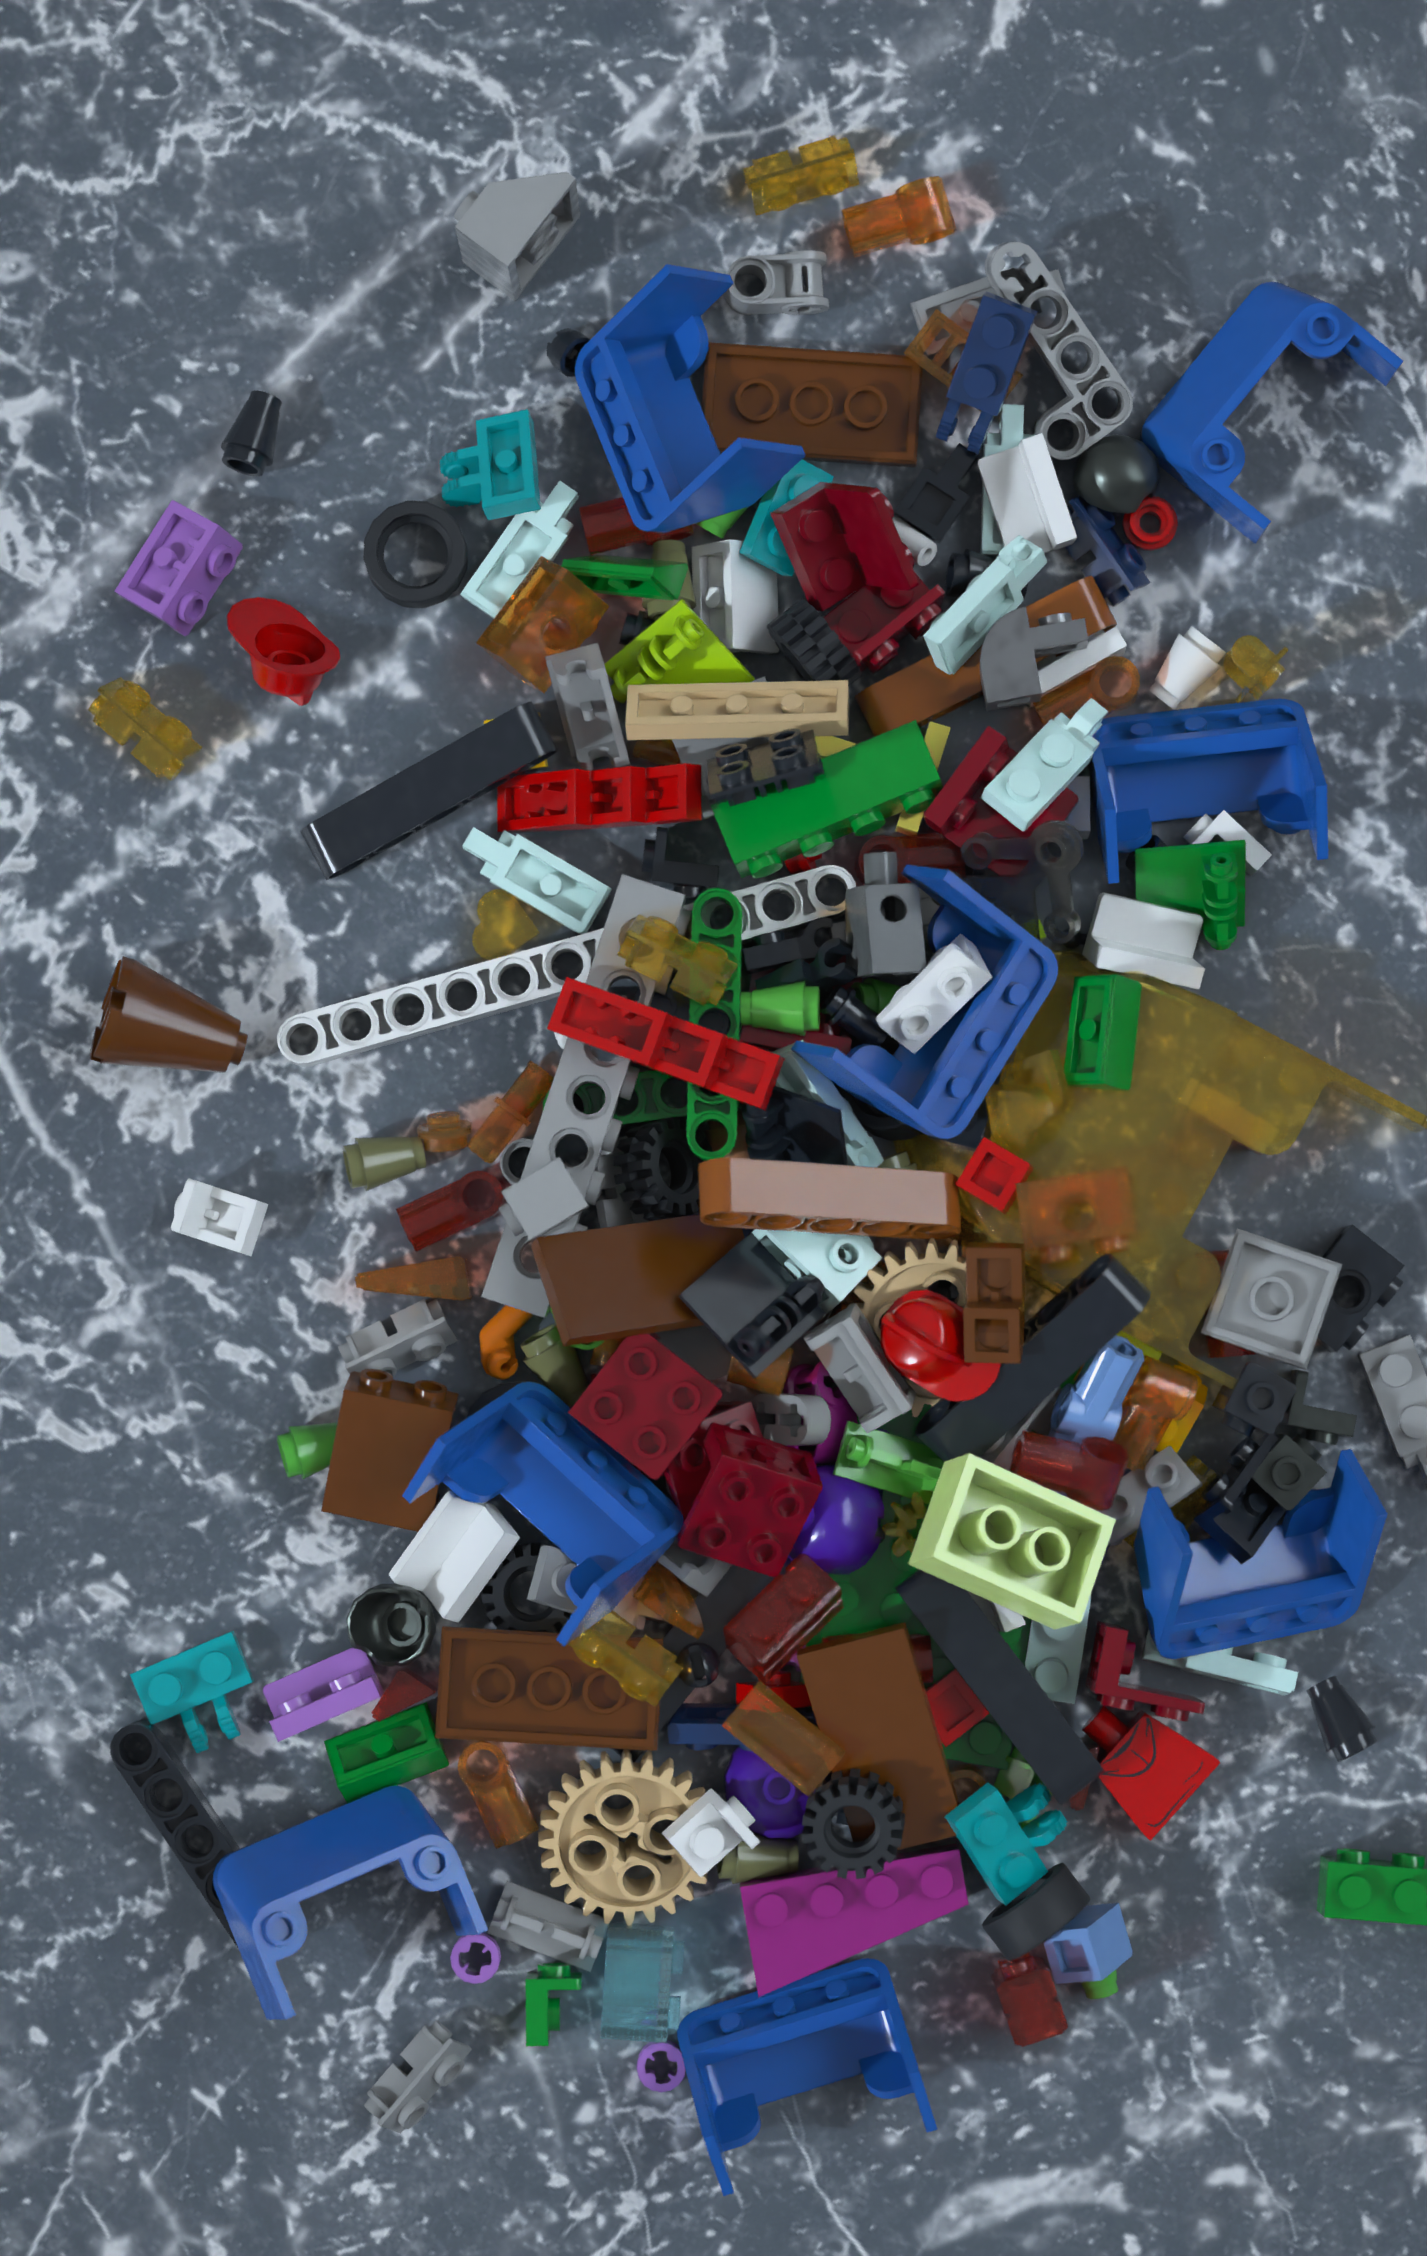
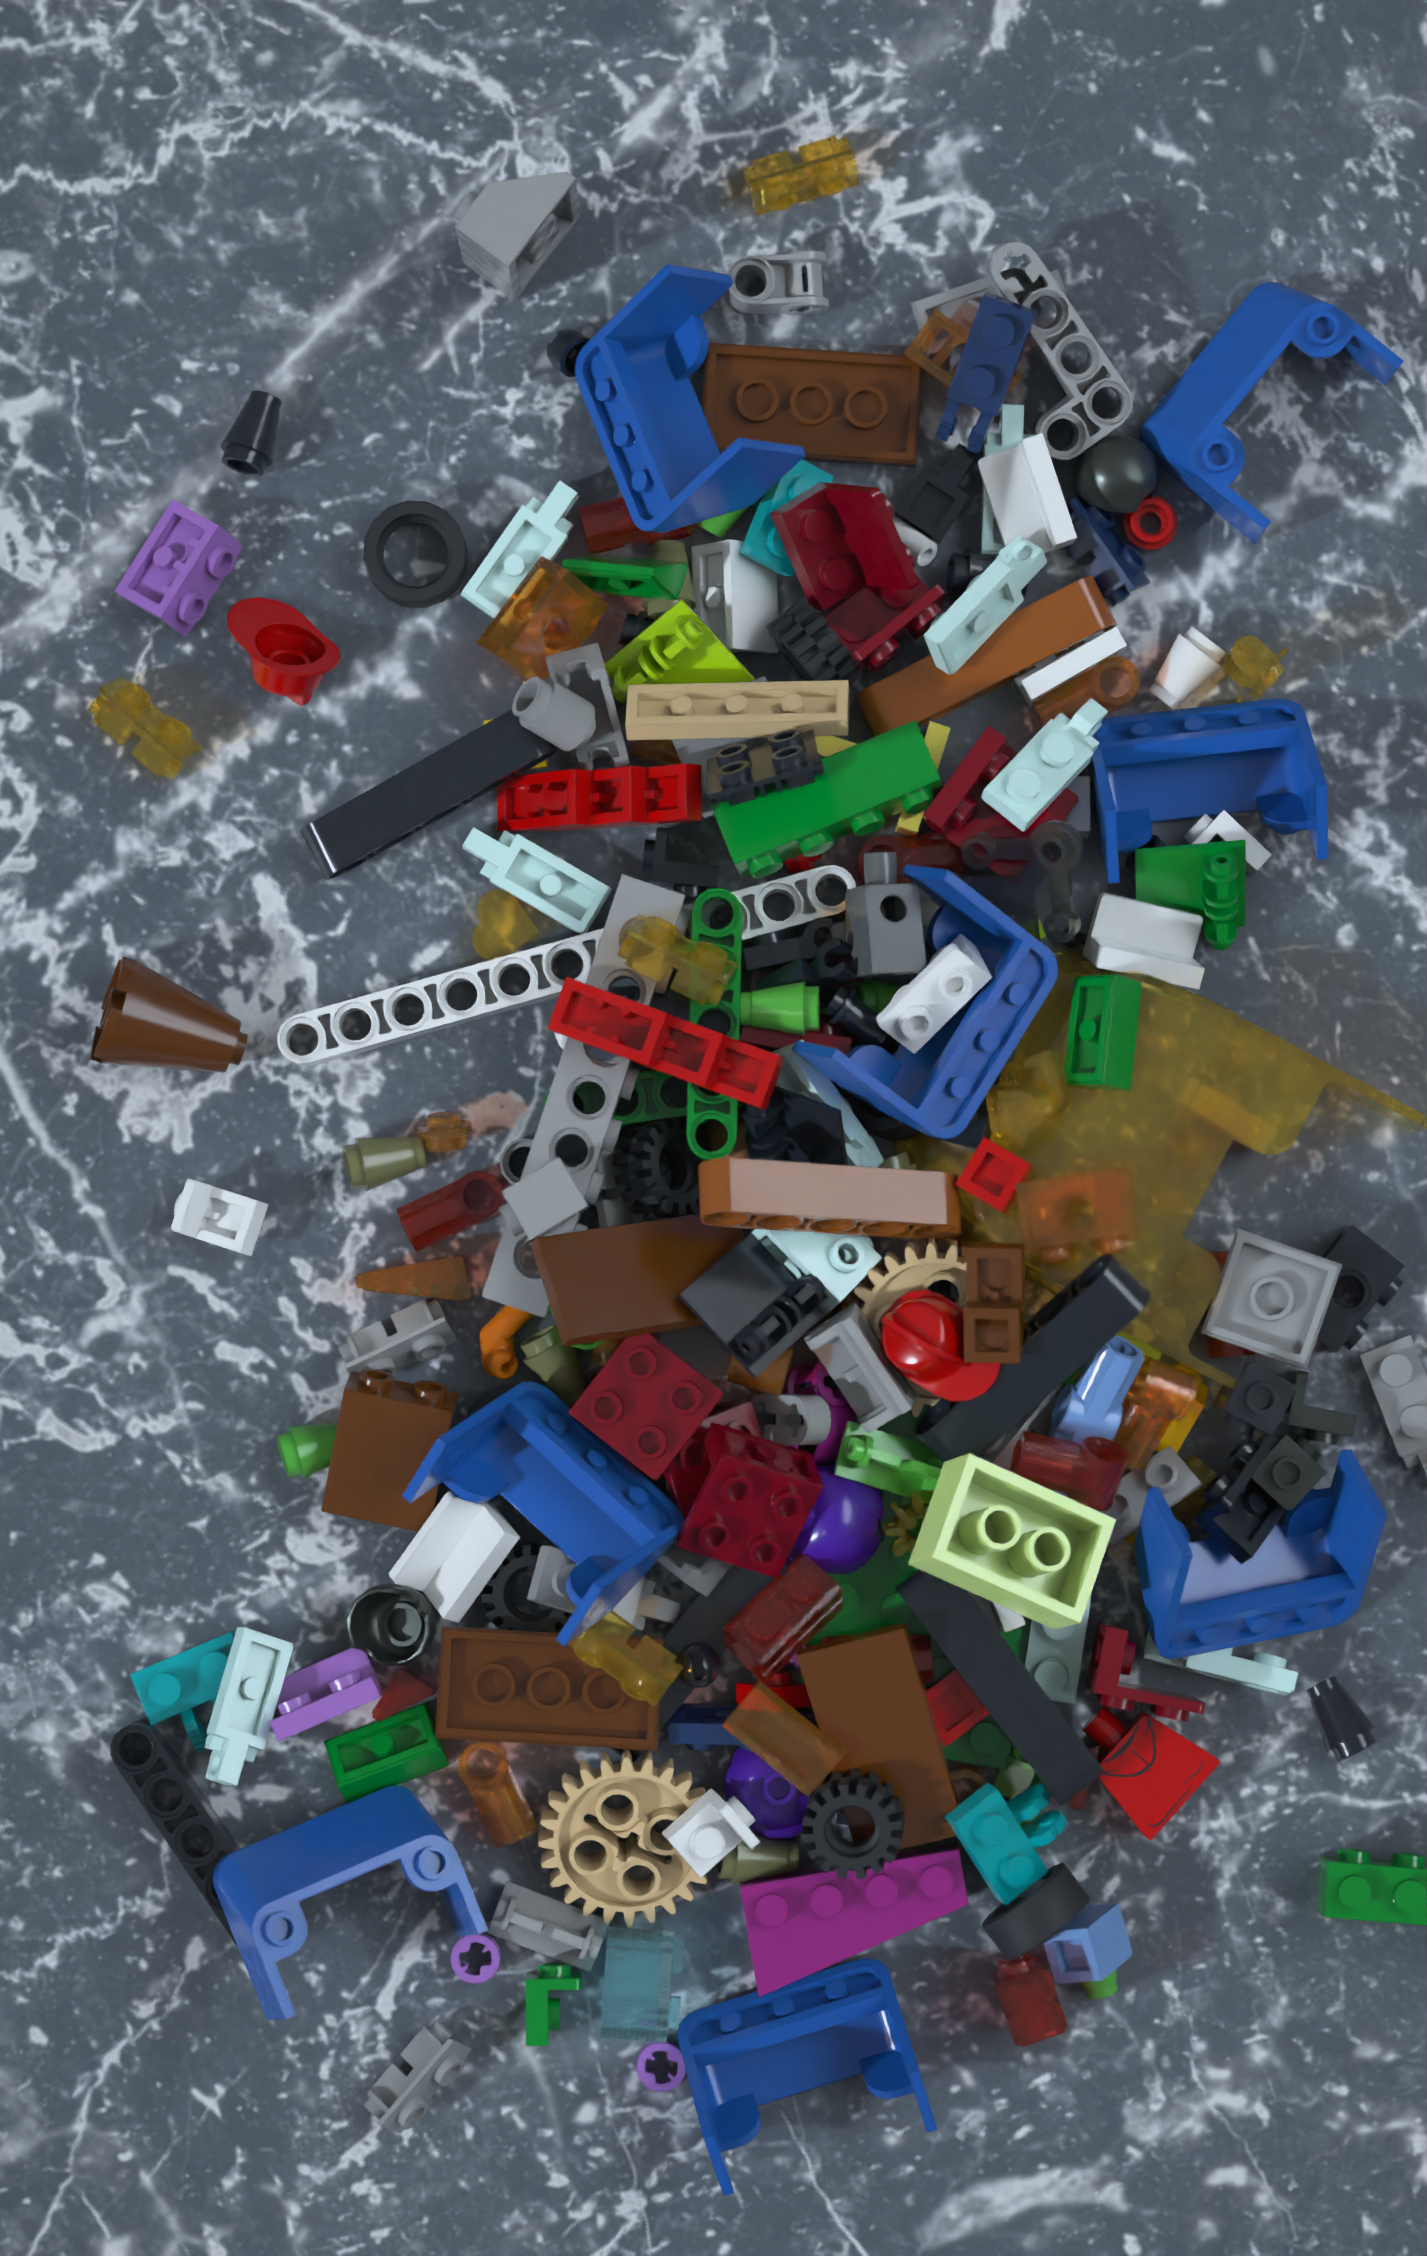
teal hinge [440,409,541,520] -> none
clear orange axle [468,1060,554,1164] -> none
clear orange slope [633,1561,704,1639] -> none
clear orange piece [841,176,957,258] -> none
flat silver brick [980,606,1088,711] -> none
none -> light aqua hinge [205,1627,294,1786]
none -> light grey brick [512,677,596,751]

